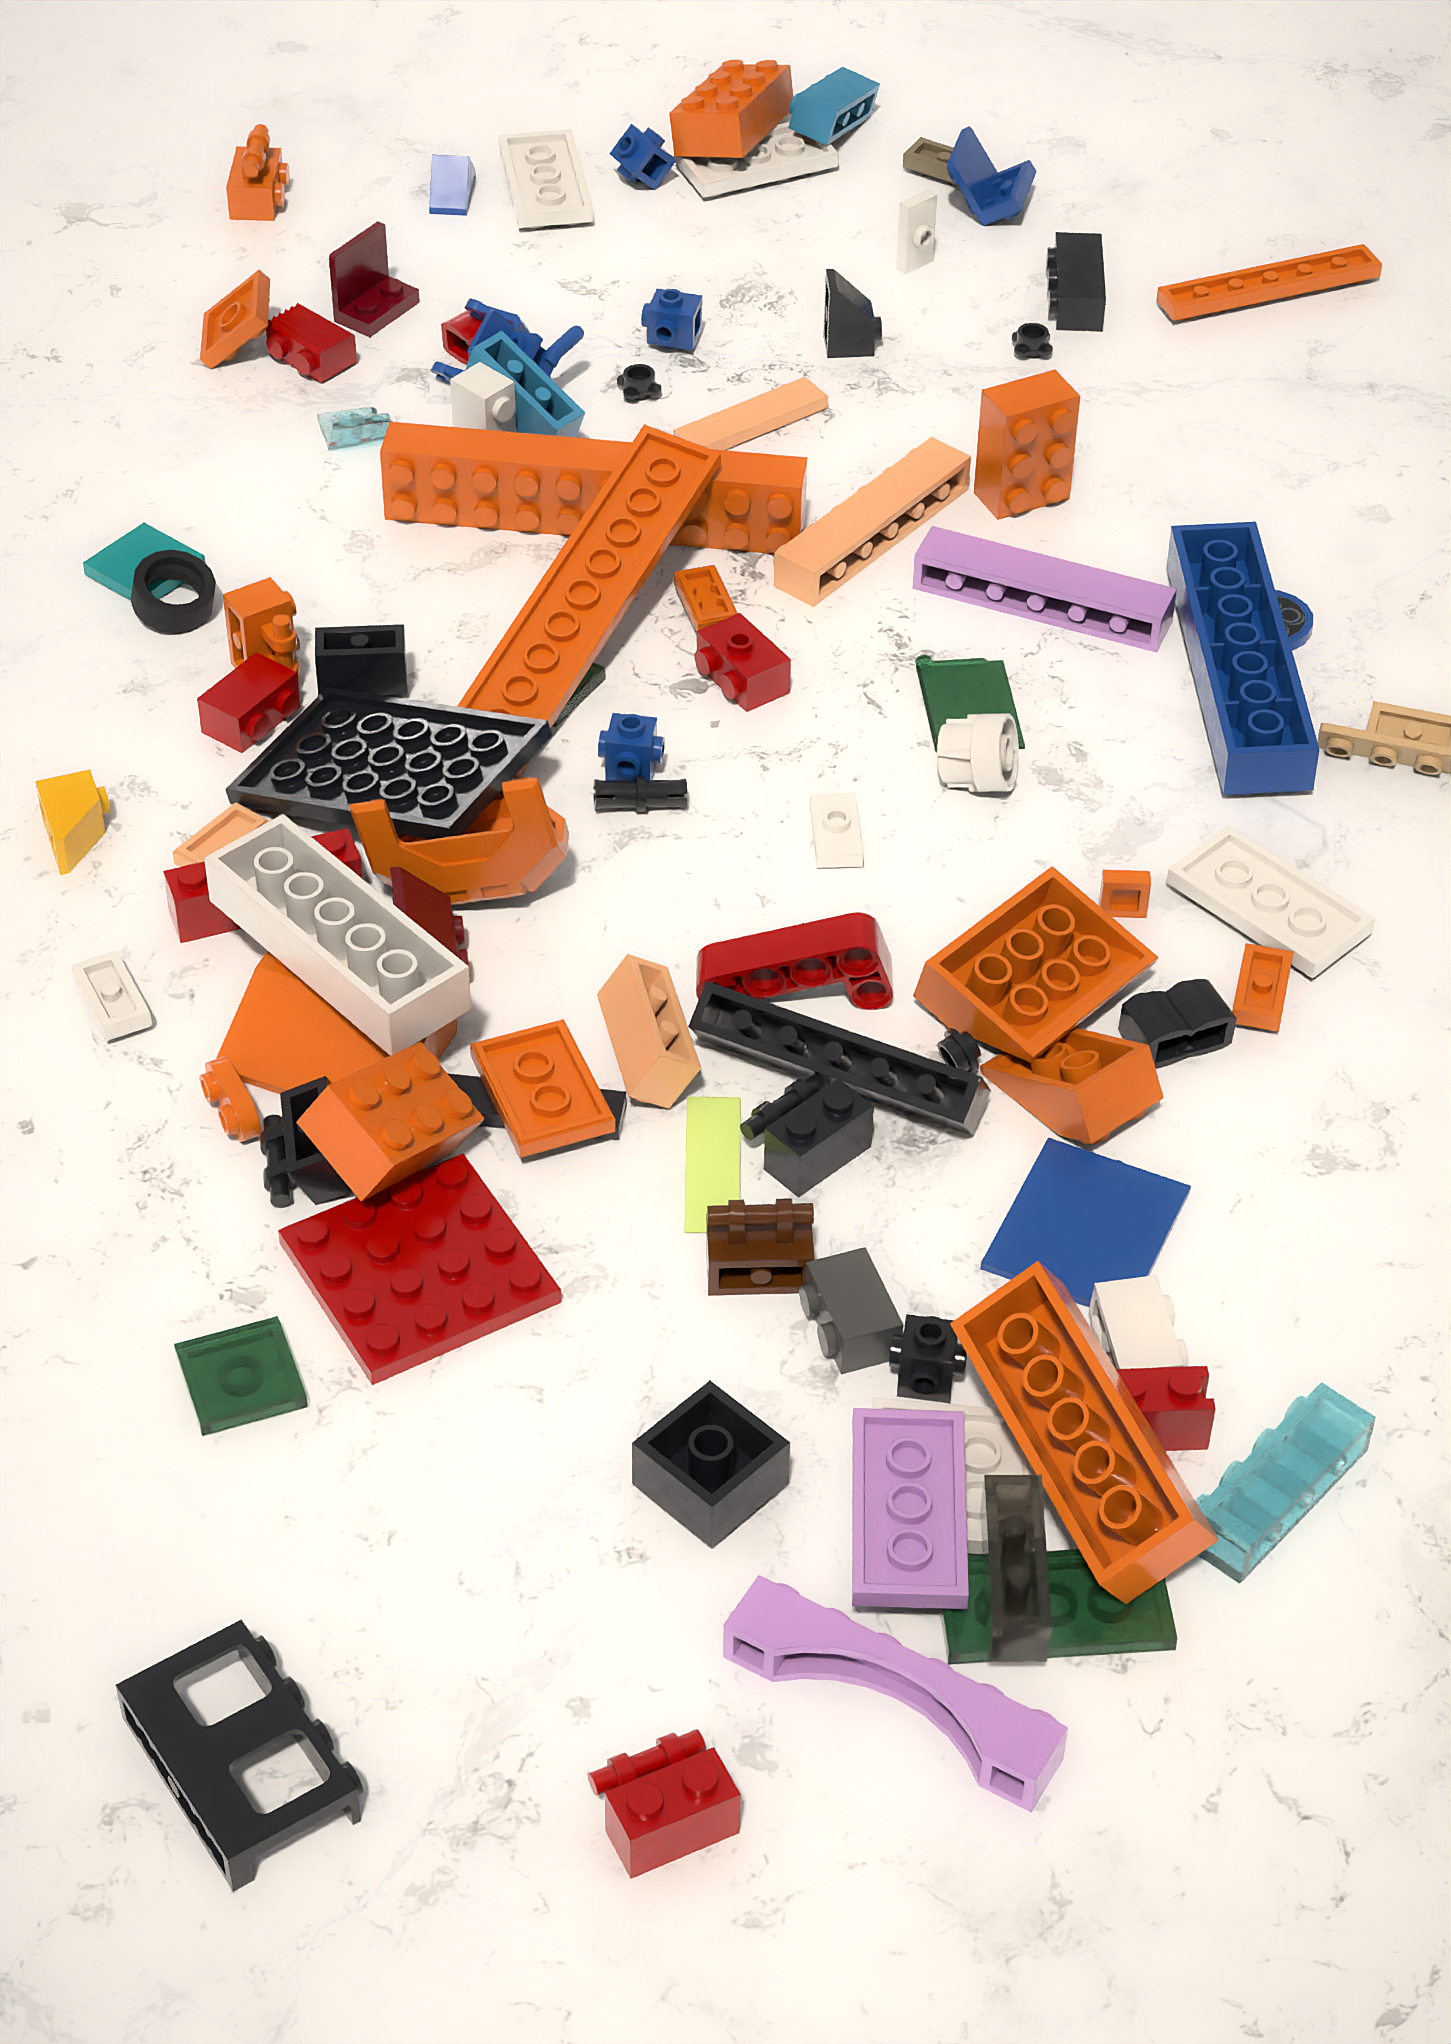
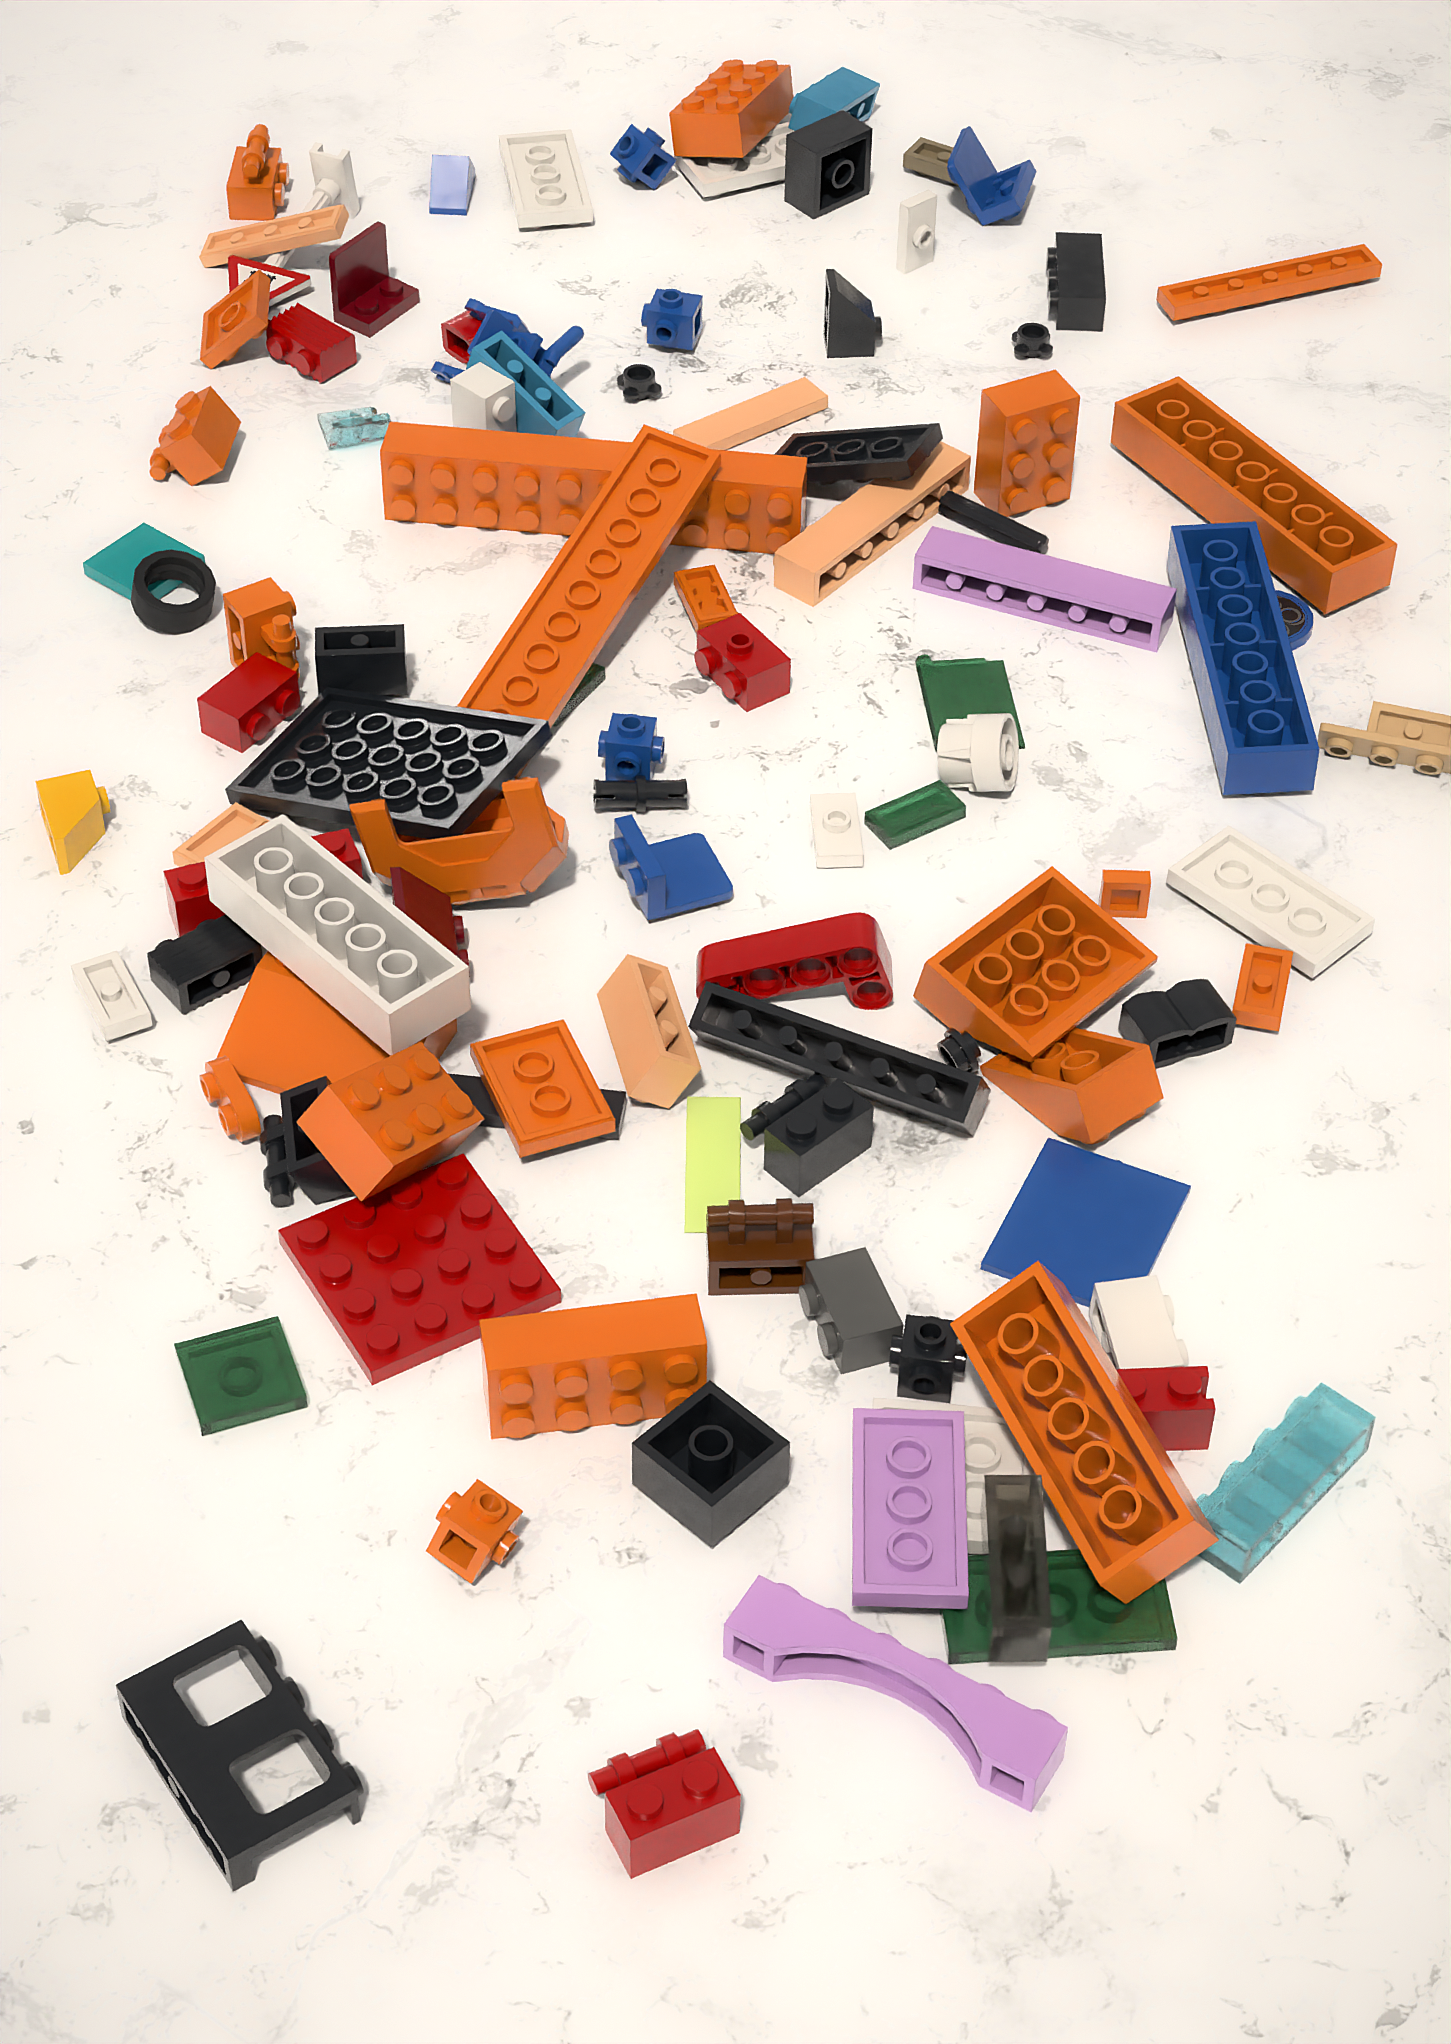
none -> black brick [147,914,263,1015]
none -> orange brick [149,386,241,486]
none -> light nougat tile [199,204,349,268]
none -> white piece [228,142,360,307]
none -> orange brick [426,1479,523,1584]
none -> orange brick [479,1293,707,1439]
none -> blue bracket [609,814,733,921]
none -> black plate [774,423,943,486]
none -> black brick [784,110,873,220]
none -> clear green tile [864,780,966,850]
none -> black axle [938,491,1049,554]
none -> orange brick [1110,376,1398,614]

